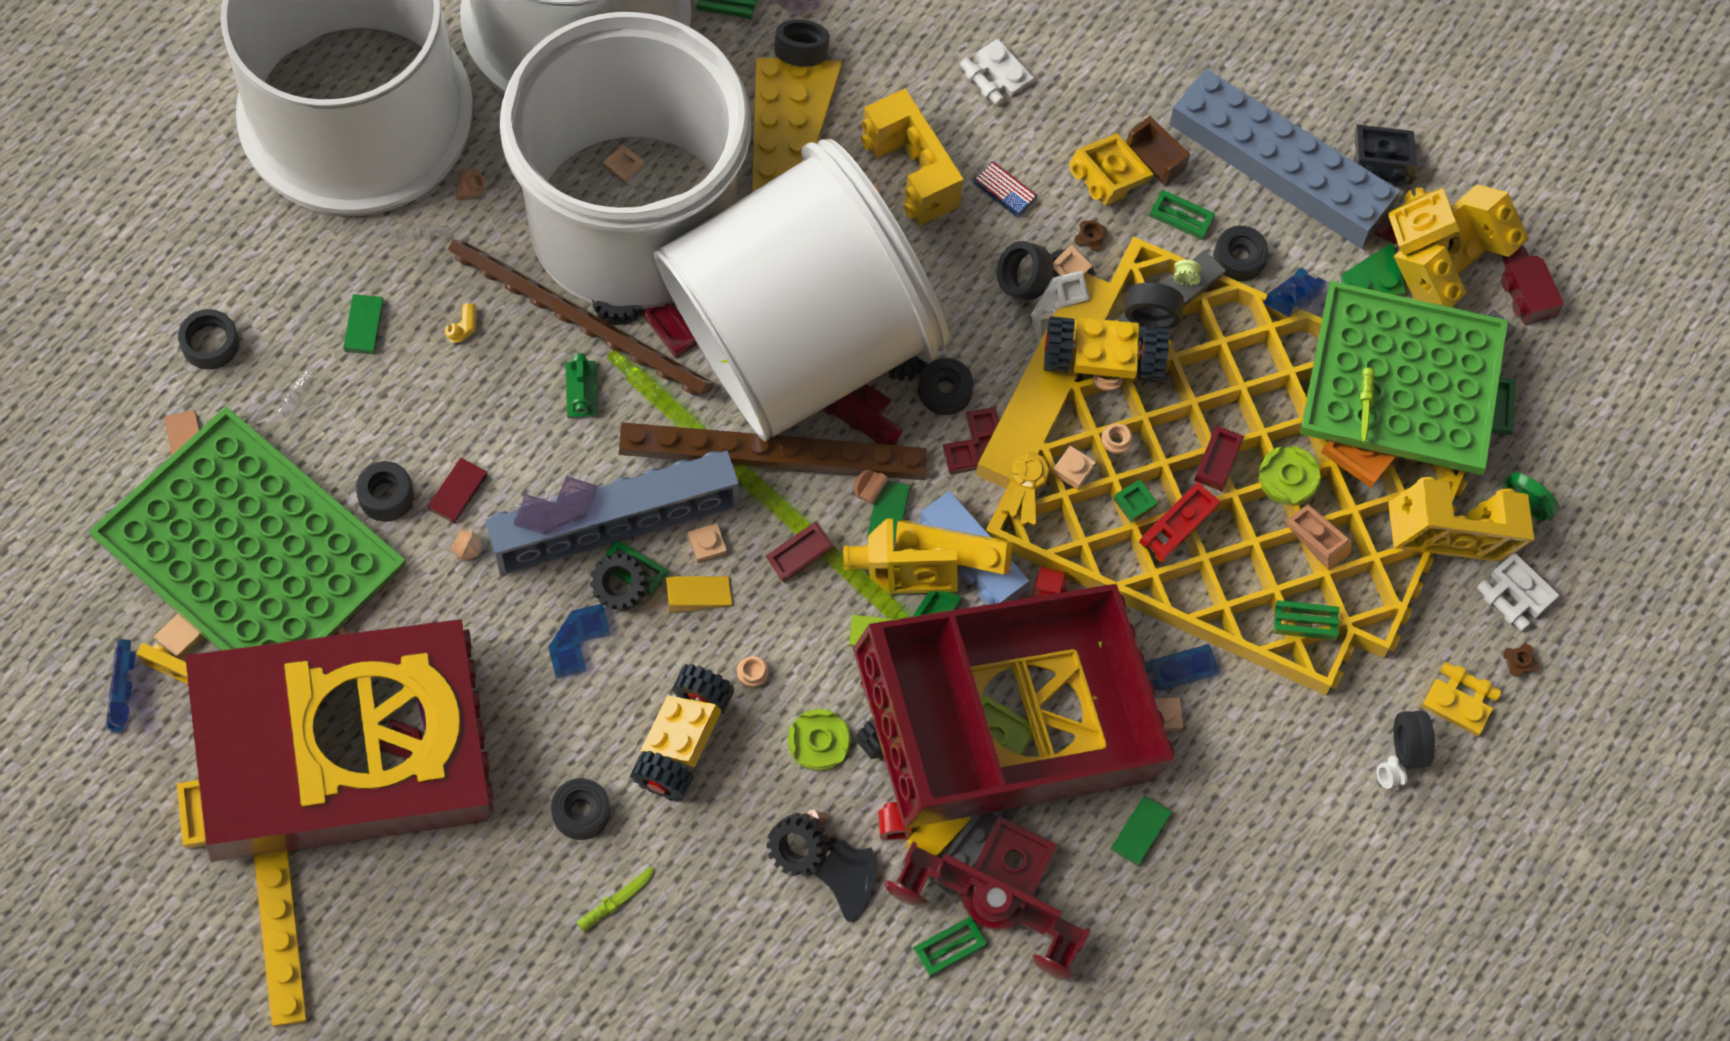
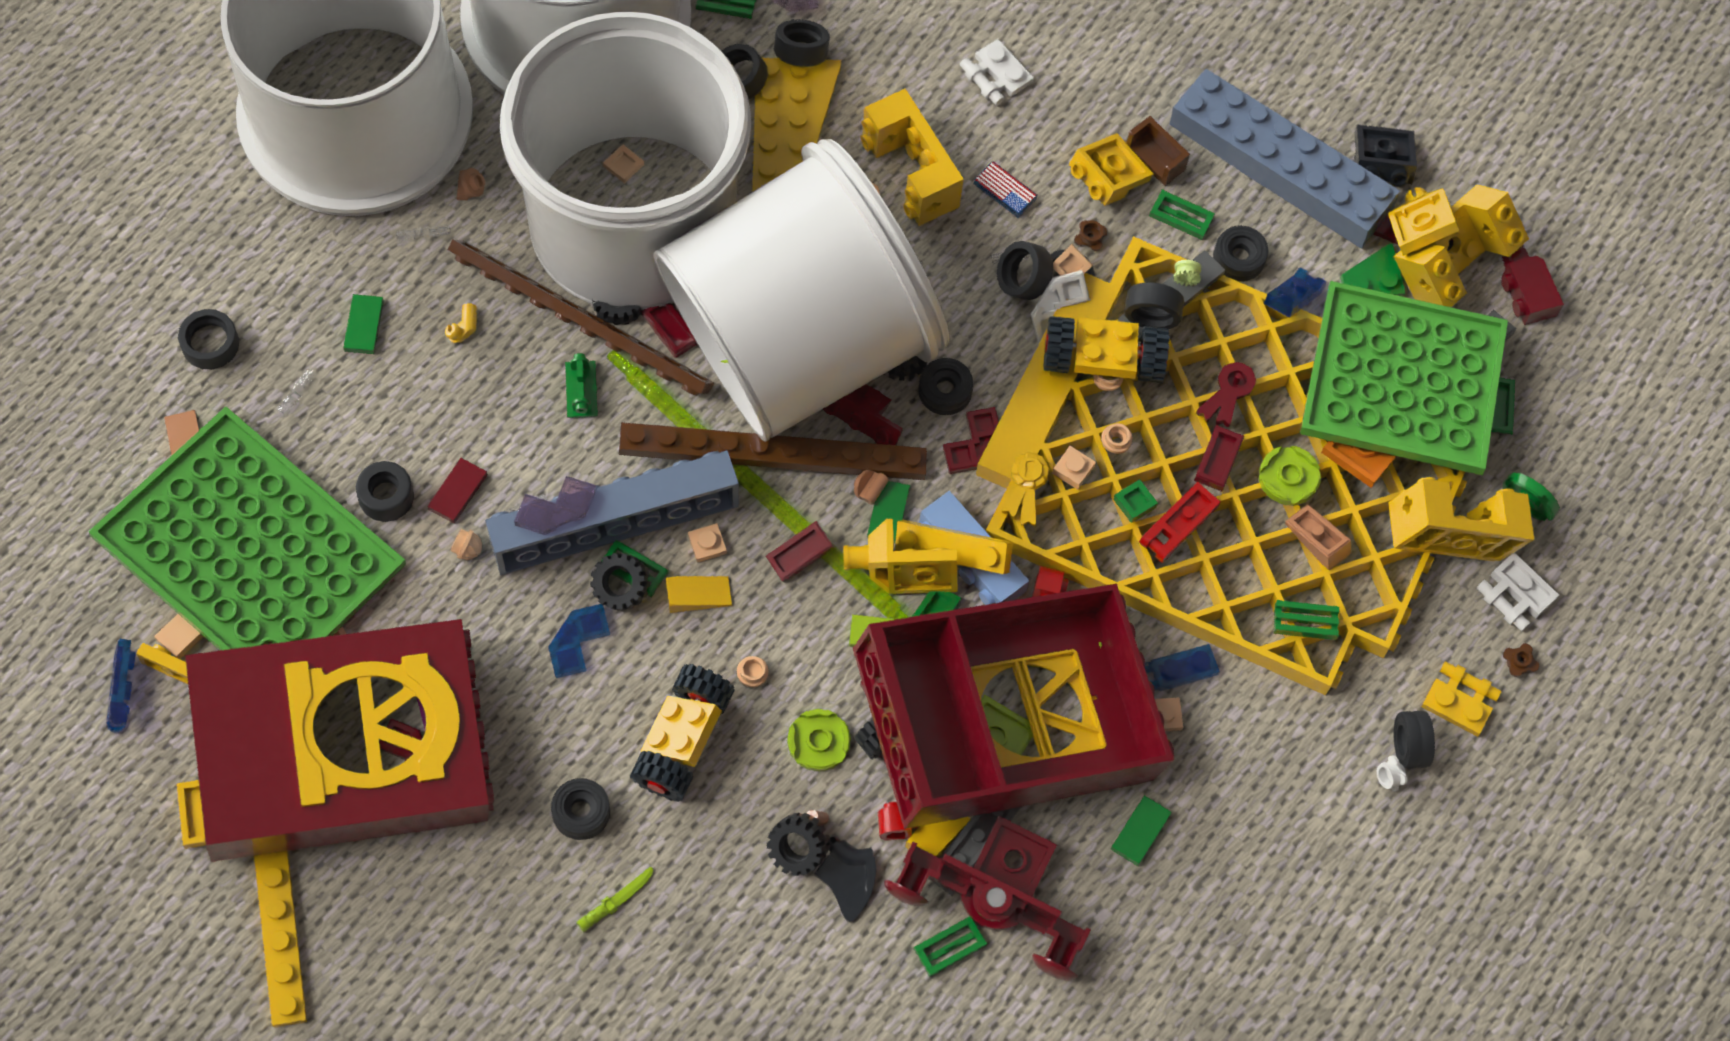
lime piece [1360,368,1375,443] -> none
none -> black tyre [721,43,768,100]
none -> dark red piece [1196,362,1256,428]

